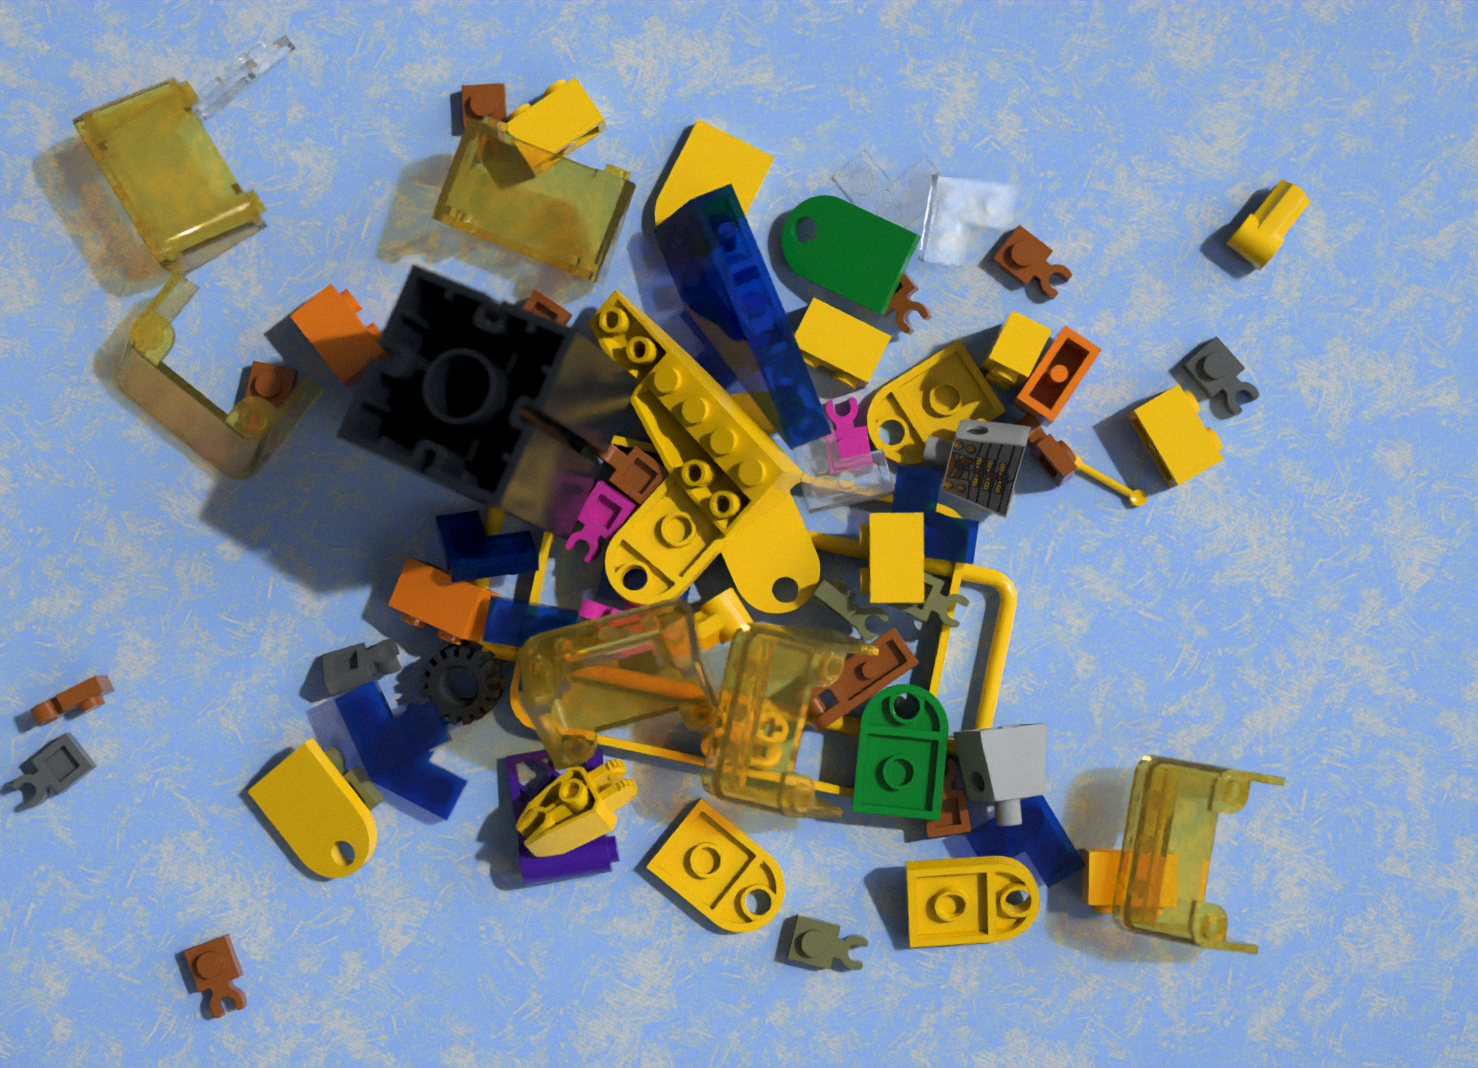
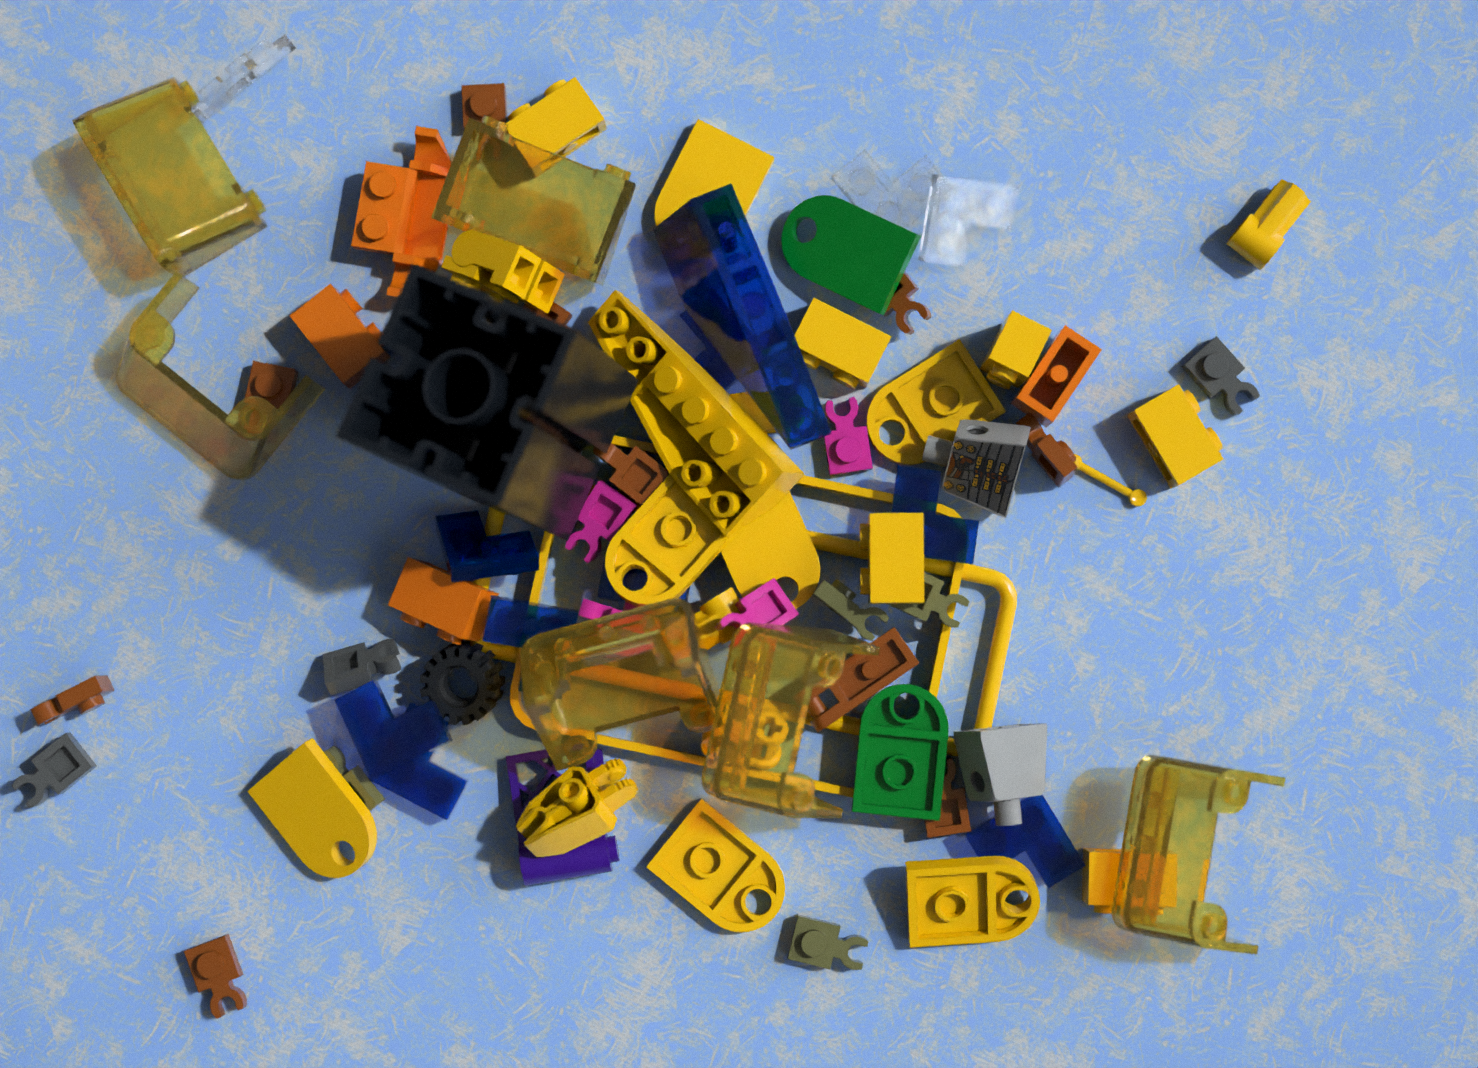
clear plate [787,418,895,514] -> none
dark orange plate [991,225,1072,299] -> none
none -> orange plate [351,126,456,297]
none -> yellow hips [441,230,565,314]
none -> dark pink plate [715,578,799,650]

